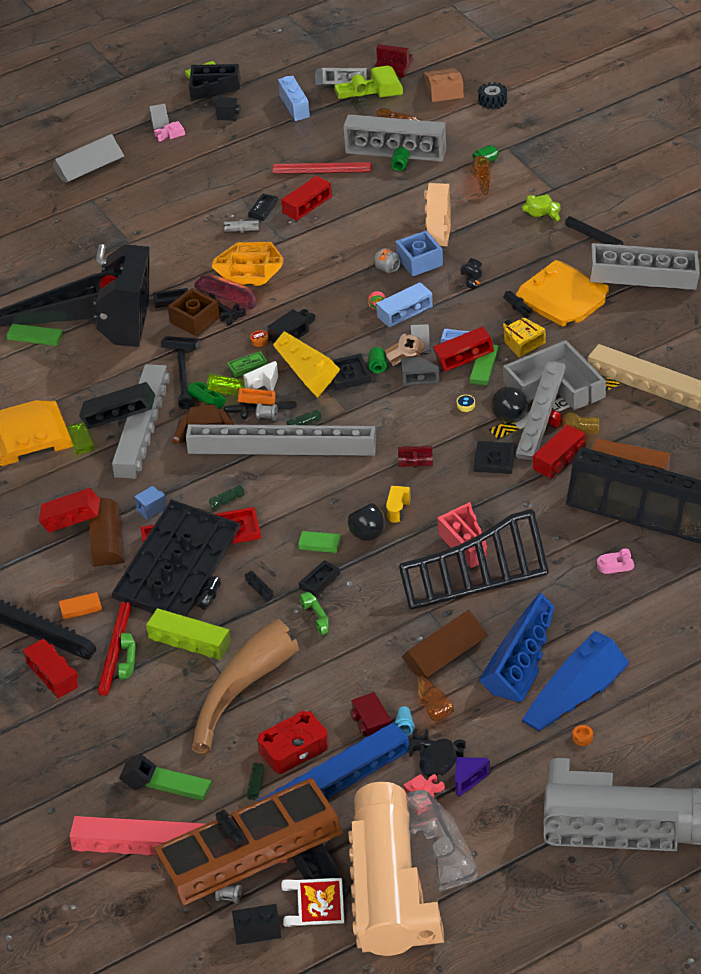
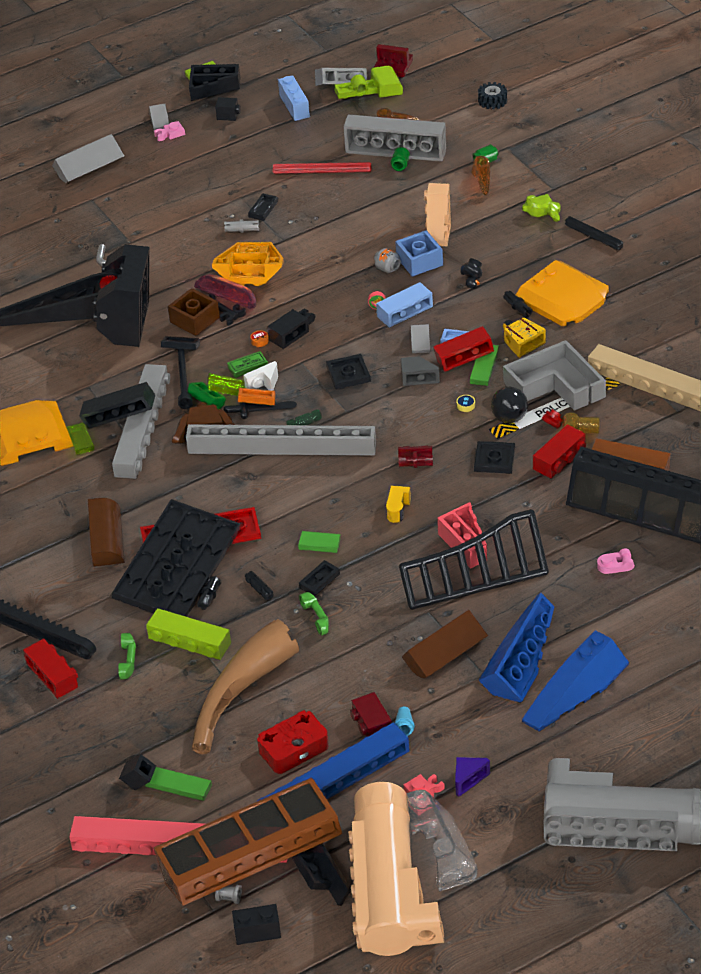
bright green tile [7,324,63,346] -> none
red brick [39,488,100,533] -> none
orange tile [59,592,102,620] -> none
red axle [97,602,131,696] -> none
medium blue brick [134,486,166,520] -> none
black tile [153,288,188,308] -> none
clear green axle [209,485,245,509] -> none
black axle [215,810,246,846] -> none
clear green axle [246,762,264,800] -> none
light grey bush [256,403,278,421] -> none
yellow wedge [273,331,340,398] -> none
red brick [281,176,332,221] -> none
flag [281,878,344,927] -> none
black helmet [348,503,386,541] -> none
green brick [368,347,387,373] -> none
medium nougat piece [385,333,425,367] -> none
black bar [409,729,466,758] -> none
clear orange piece [418,675,454,722] -> none
black tile [419,738,458,777] -> none
nougat slope [423,68,464,102] -> none
light grey plate [516,361,566,460] -> none
orange tile [572,725,593,746] -> none
light grey brick [589,243,700,290] -> none

